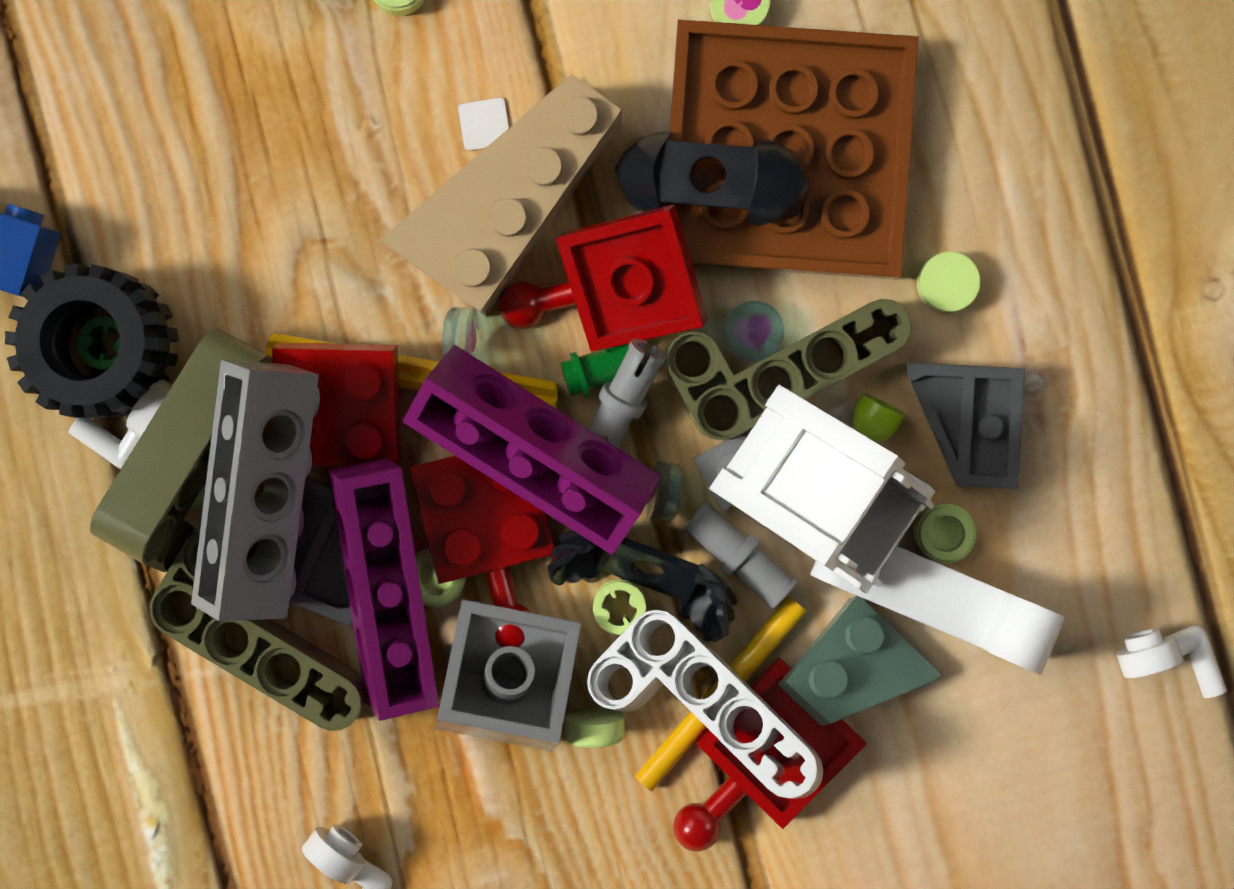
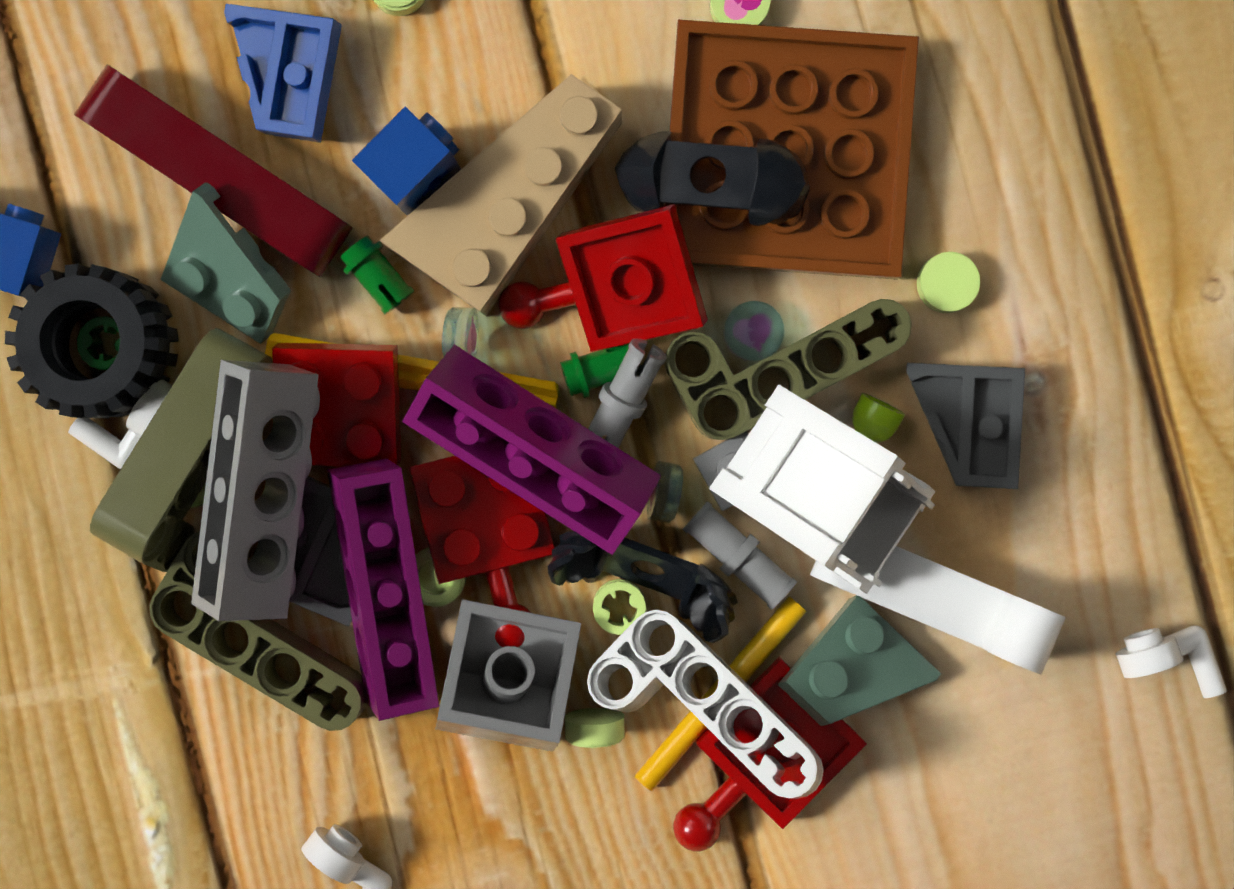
white sticker [458,98,509,151] -> none
yellowish green tile [913,503,976,563] -> none
none -> dark red beam [74,64,353,277]
none -> sand green wing [160,182,291,344]
none -> wing [224,4,342,143]
none -> green pin [340,235,414,315]
none -> blue brick [352,106,461,216]

